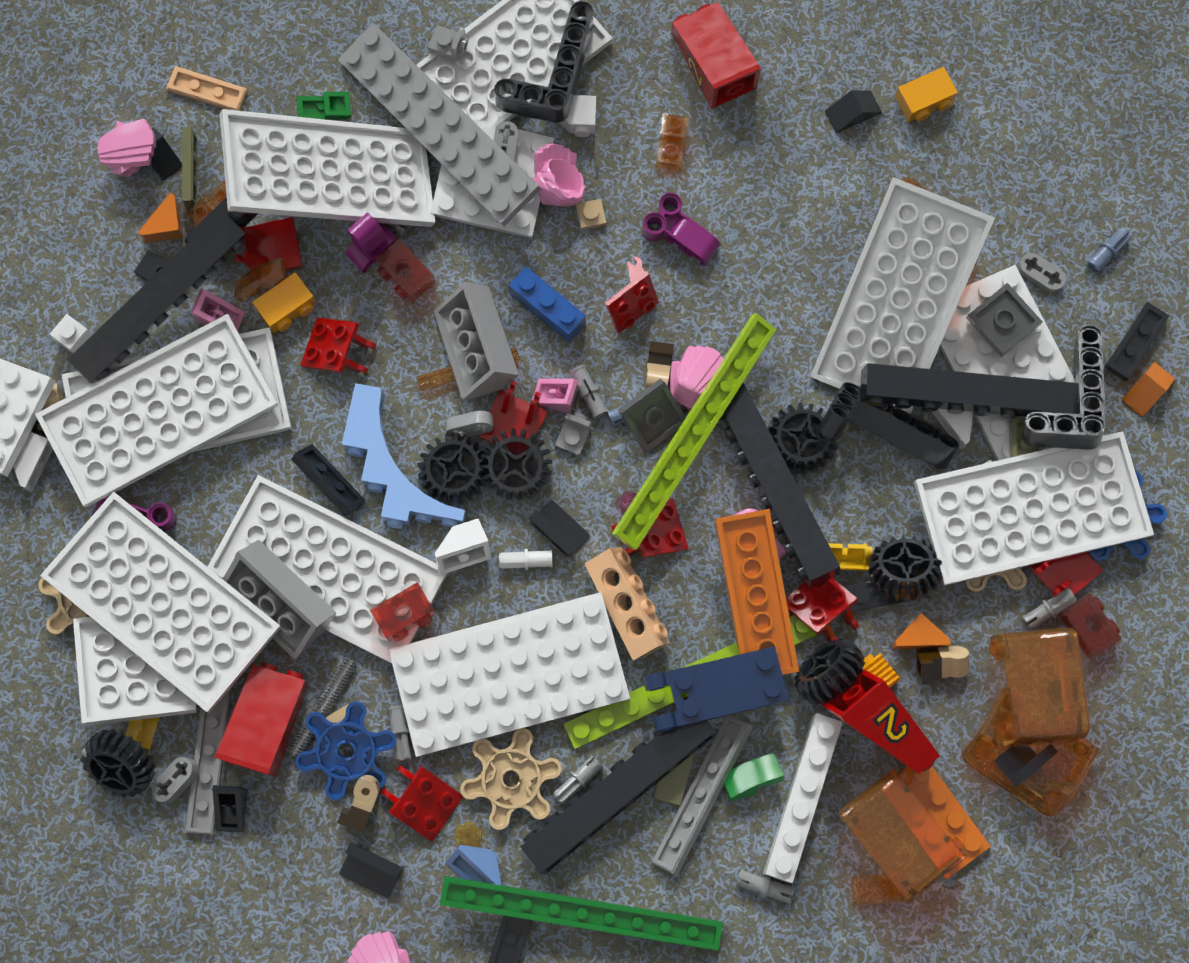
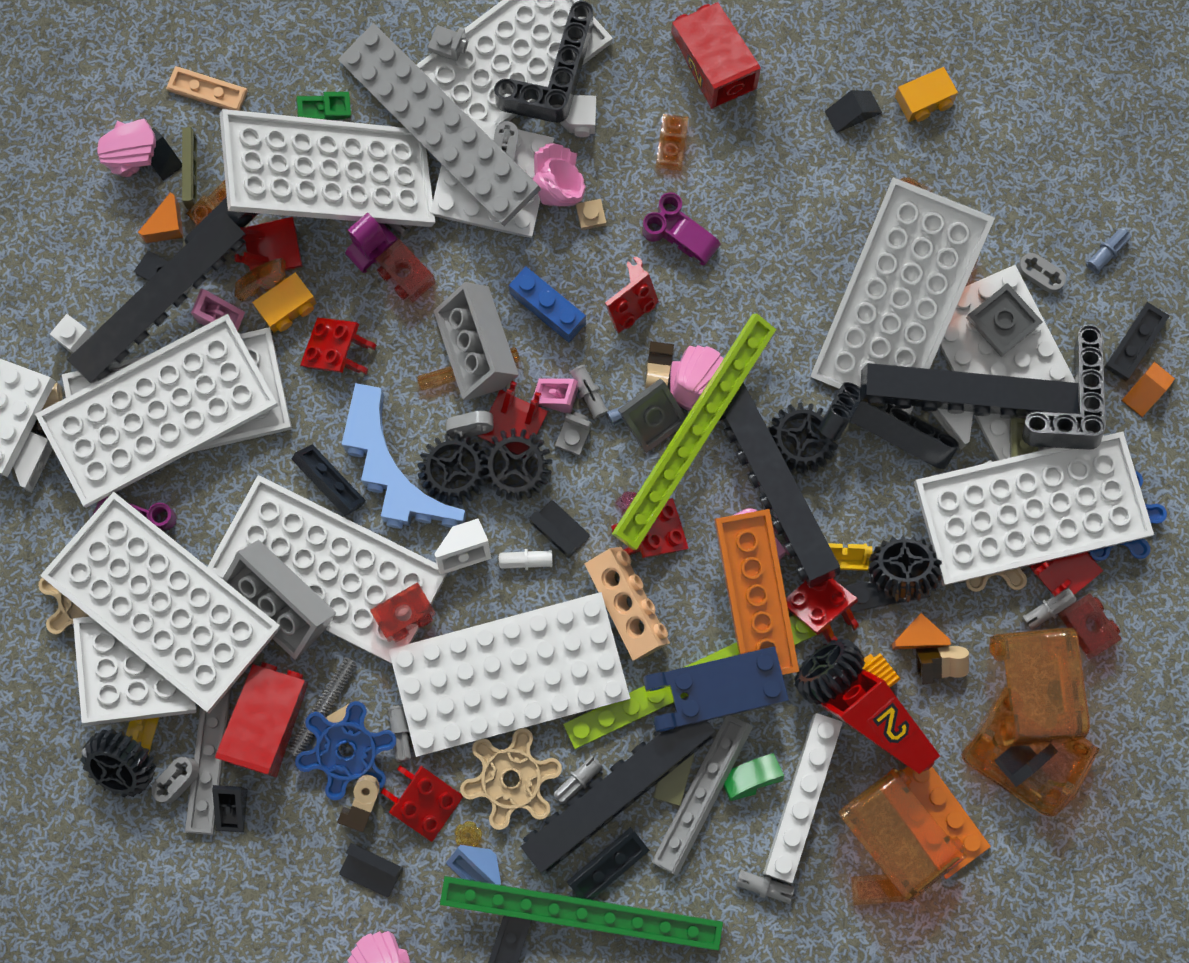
none -> black plate [567,827,650,900]

